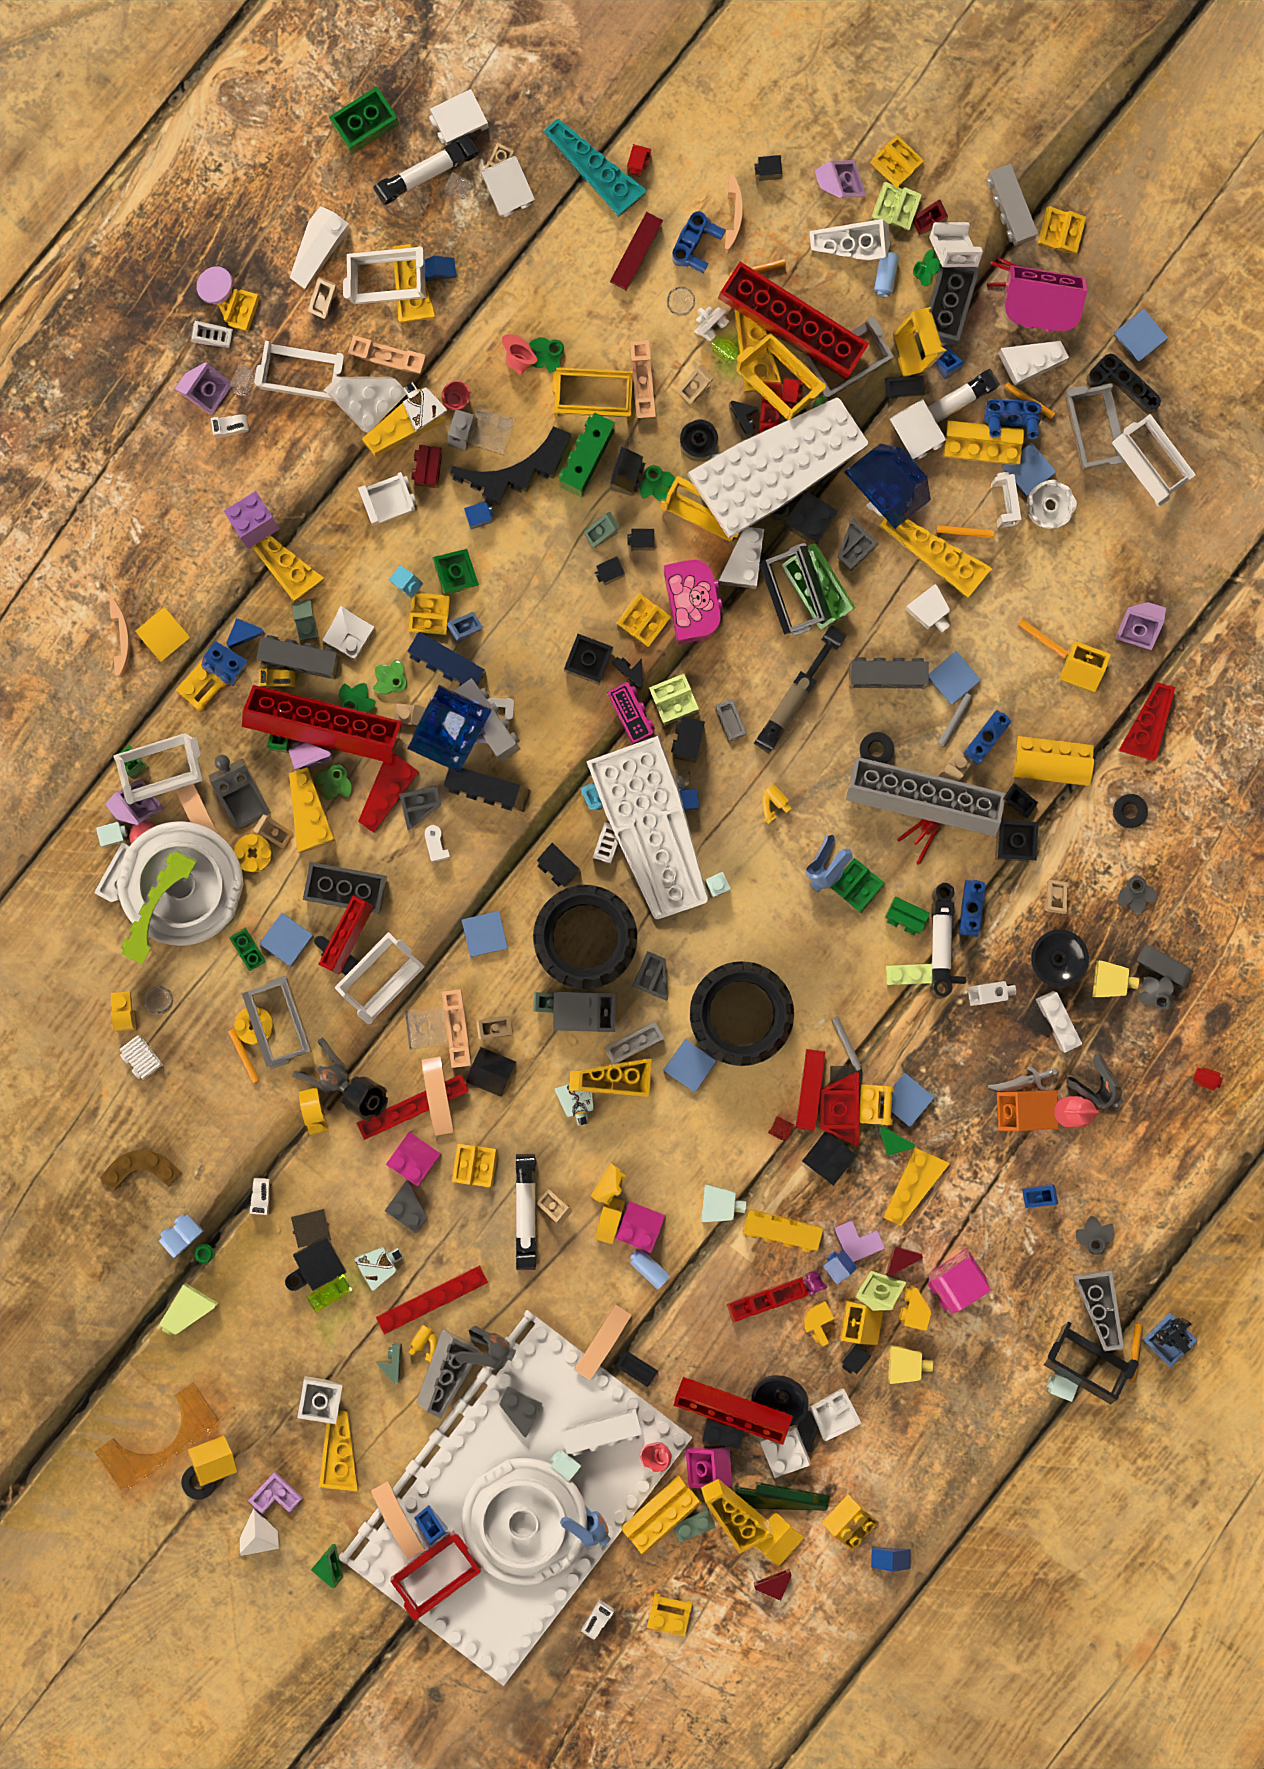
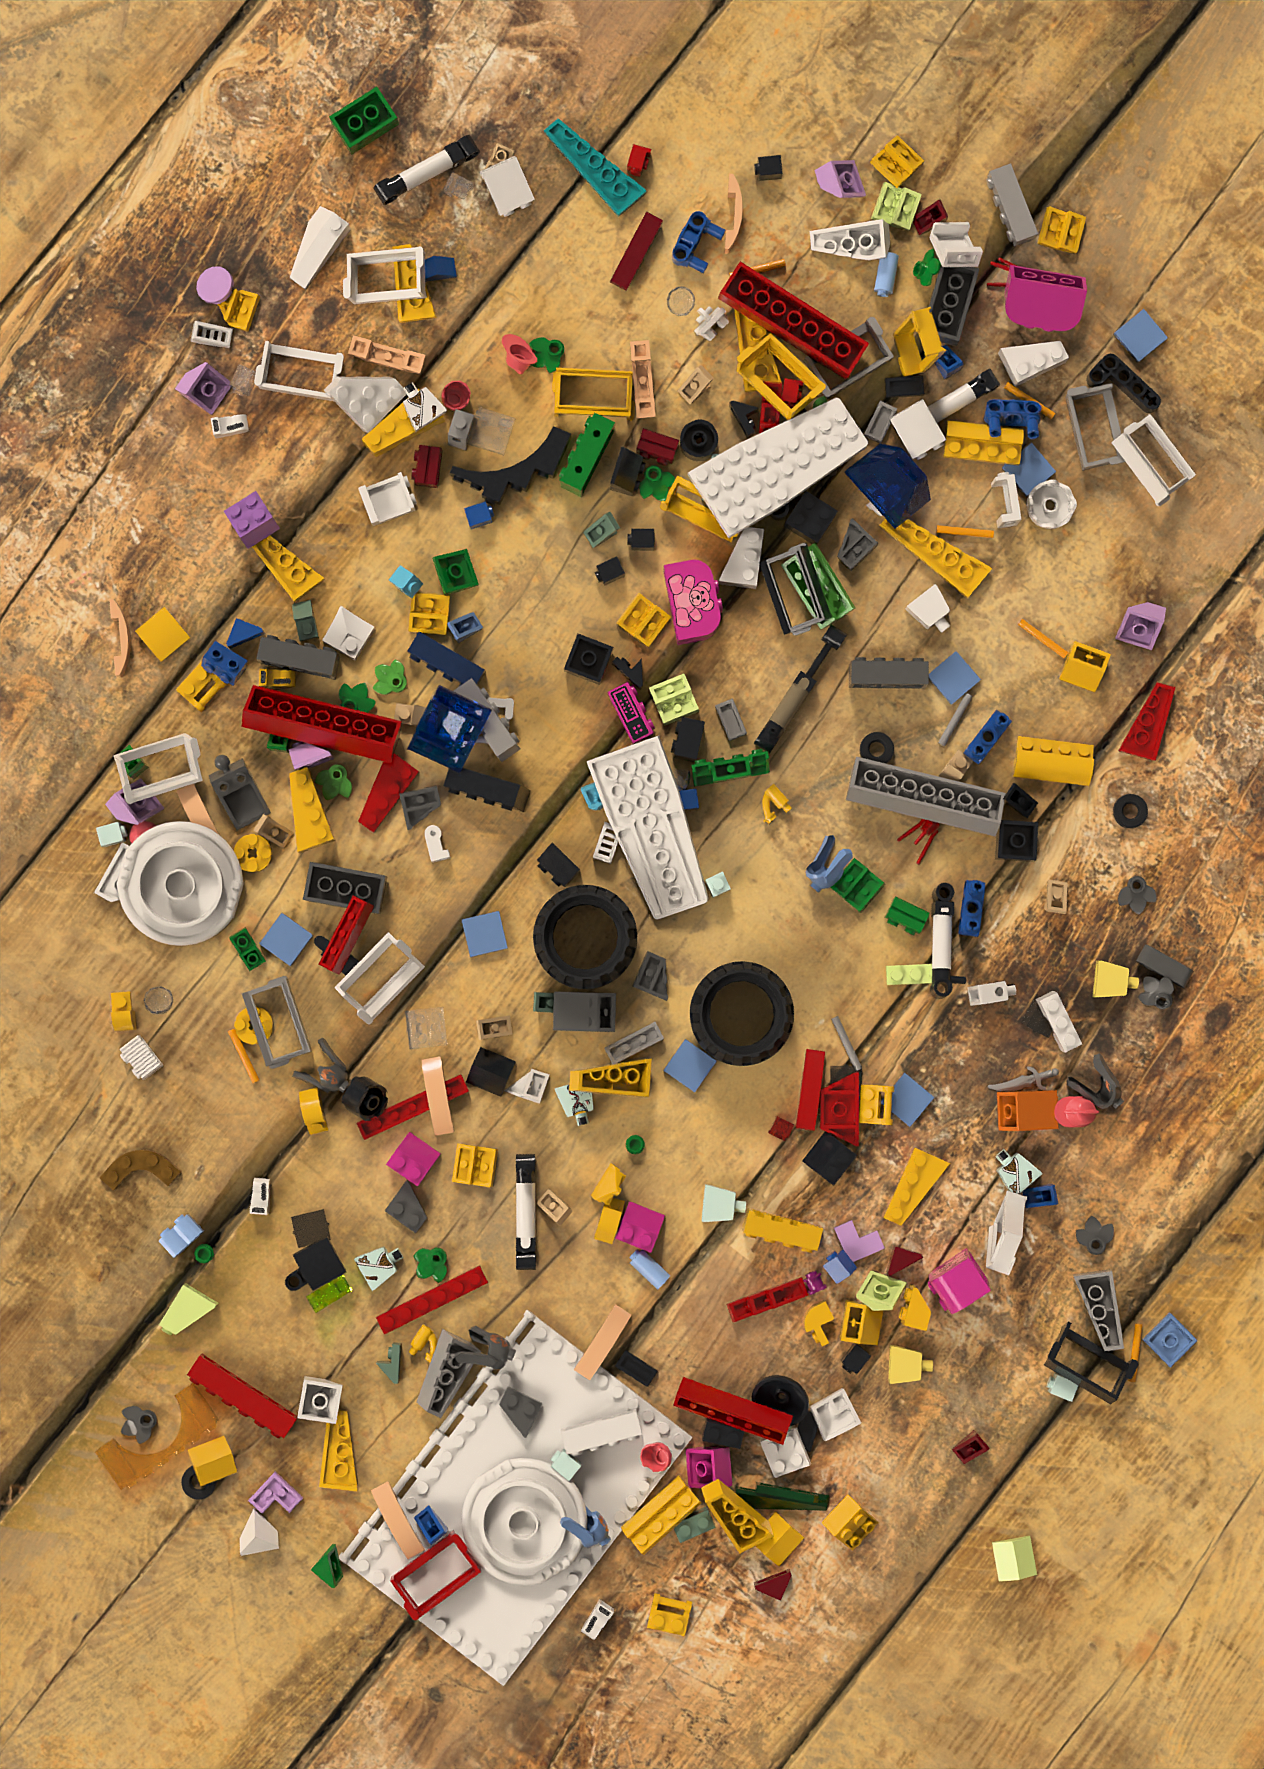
lime arch [120,850,197,965] -> none
tan slope [308,277,337,319] -> none
white panel [429,89,488,145] -> none
light nougat slope [442,989,471,1068] -> none
clear neon green brick [710,335,739,363] -> none
blue slope [871,1547,911,1572] -> none
green slope [878,1125,915,1156] -> none
black dish [1031,930,1089,987] -> none
black bracket [1152,1318,1192,1354] -> none
red brick [1193,1067,1223,1091] -> none
none -> dark grey plate [121,1406,157,1444]
none -> red brick [187,1353,298,1439]
none -> green plate [413,1247,447,1283]
none -> white slope [504,1069,549,1104]
none -> green plate [626,1135,645,1154]
none -> dark red brick [636,428,679,466]
none -> green bracket [691,749,770,787]
none -> light grey tile [864,401,897,444]
none -> dark red slope [952,1430,990,1464]
none -> white piece [986,1191,1027,1276]
none -> yellowish green slope [992,1536,1037,1581]
none -> light aqua torso [995,1149,1042,1194]

